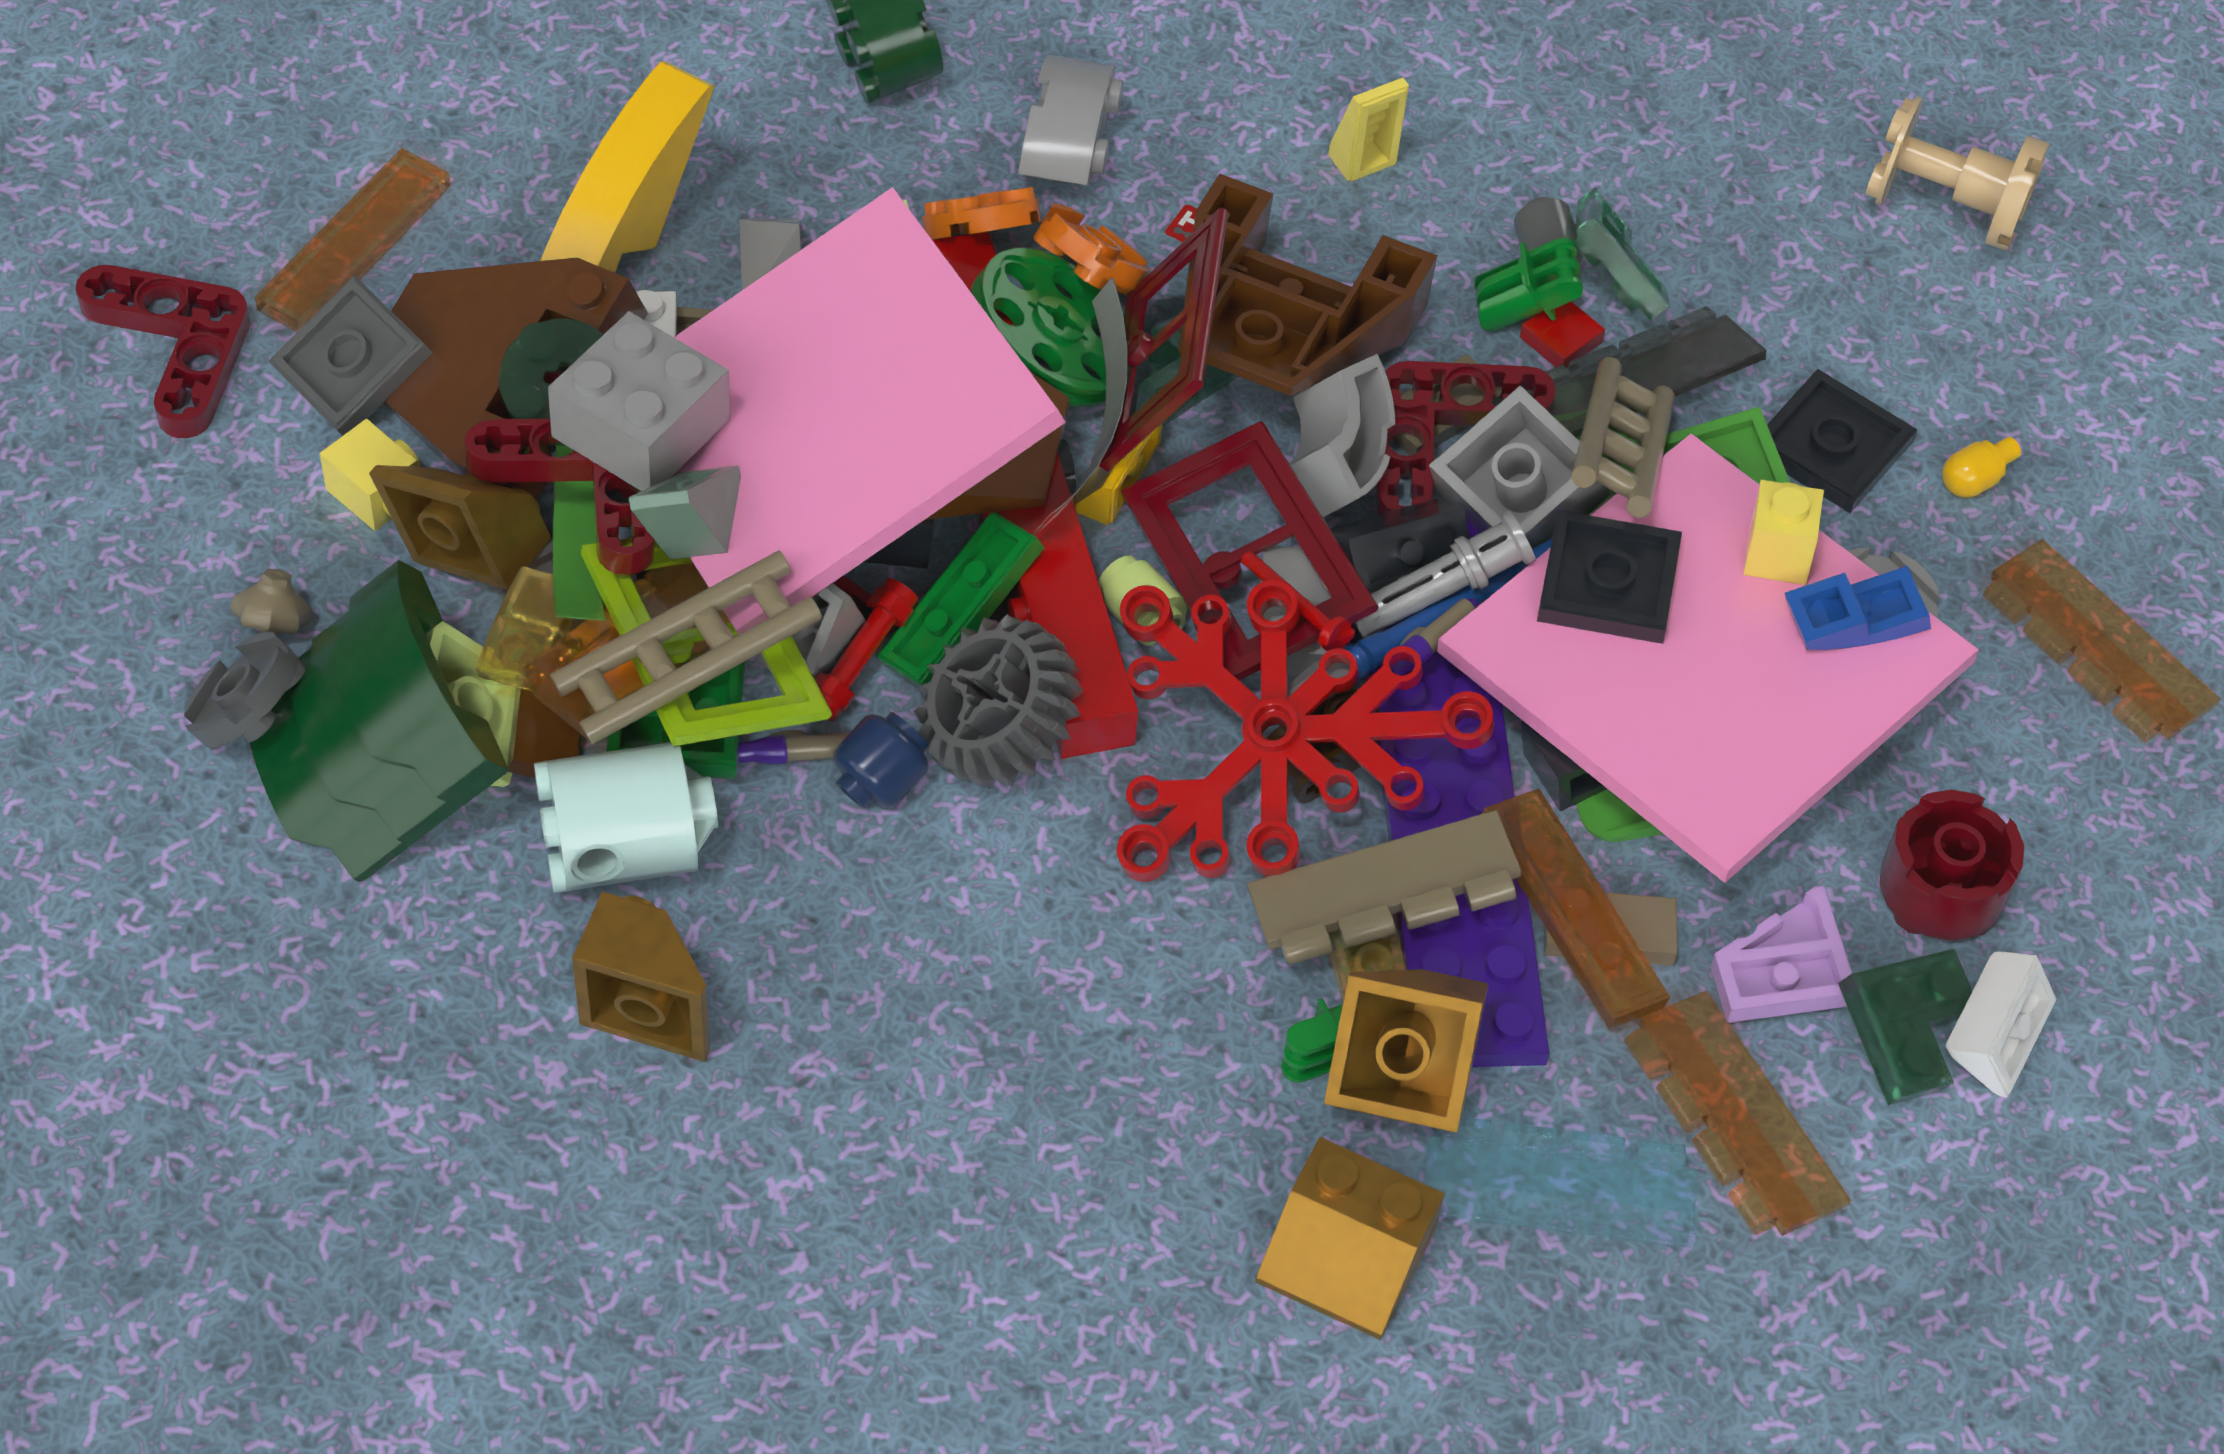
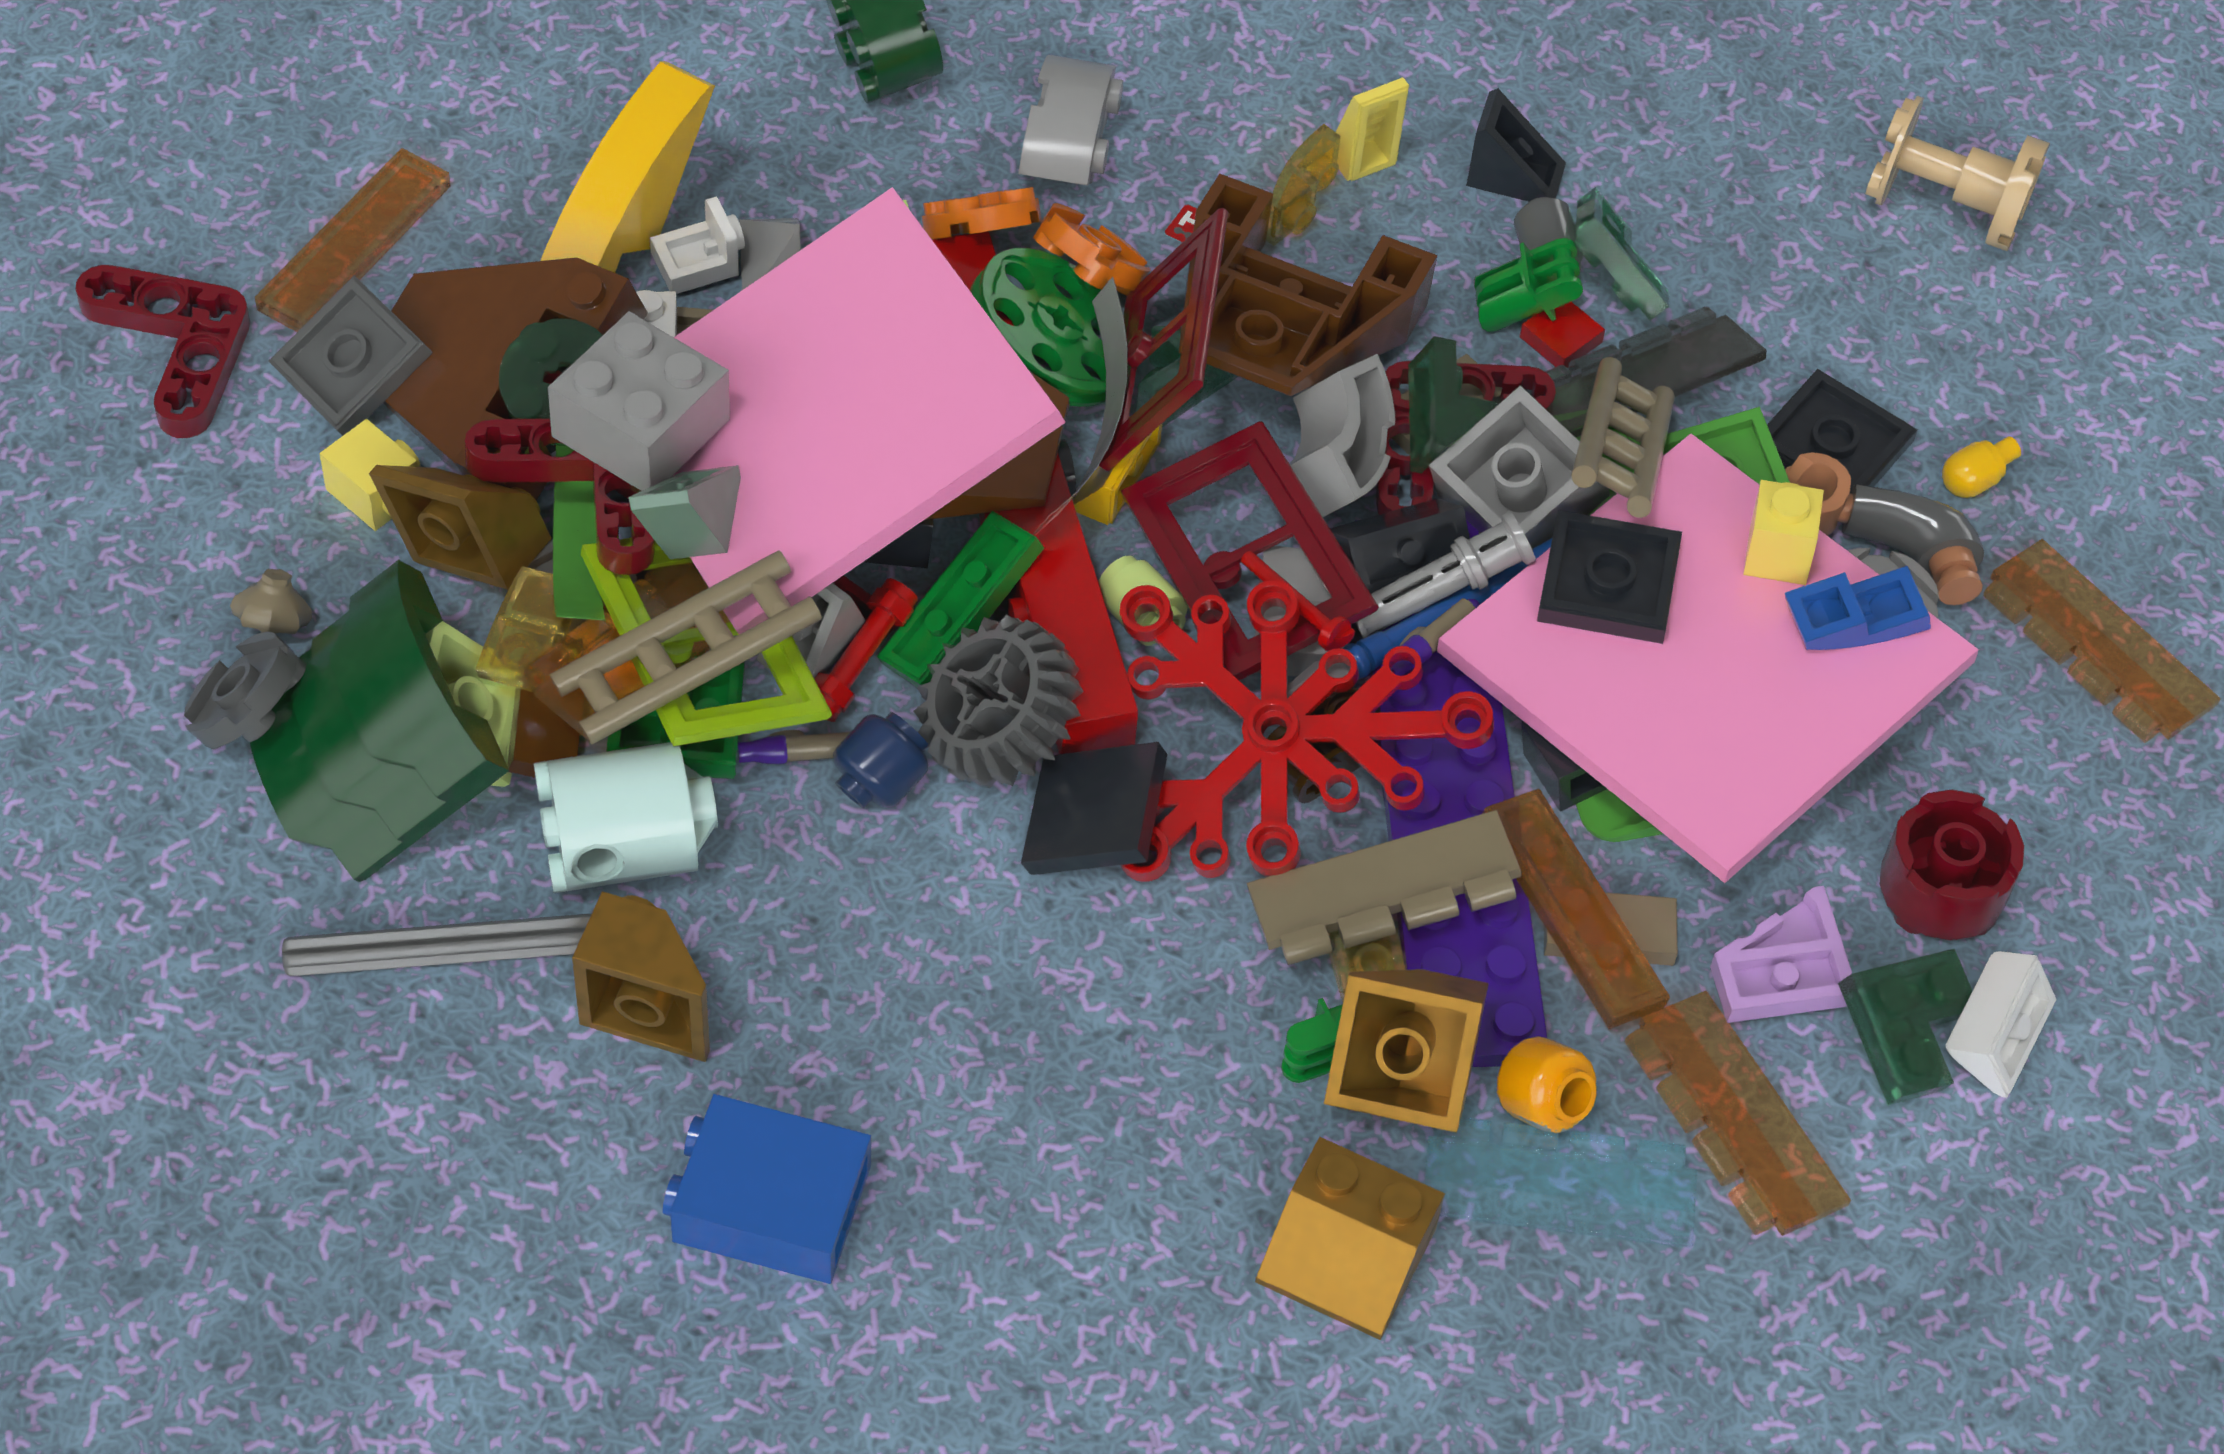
none -> axle [282,913,592,976]
none -> white bracket [650,196,745,294]
none -> blue brick [662,1094,871,1284]
none -> black tile [1021,742,1168,875]
none -> clear yellow slope [1266,124,1341,246]
none -> clear green slope [1408,336,1499,473]
none -> black slope [1466,88,1566,202]
none -> light orange head [1497,1036,1596,1133]
none -> piece [1785,452,1984,605]

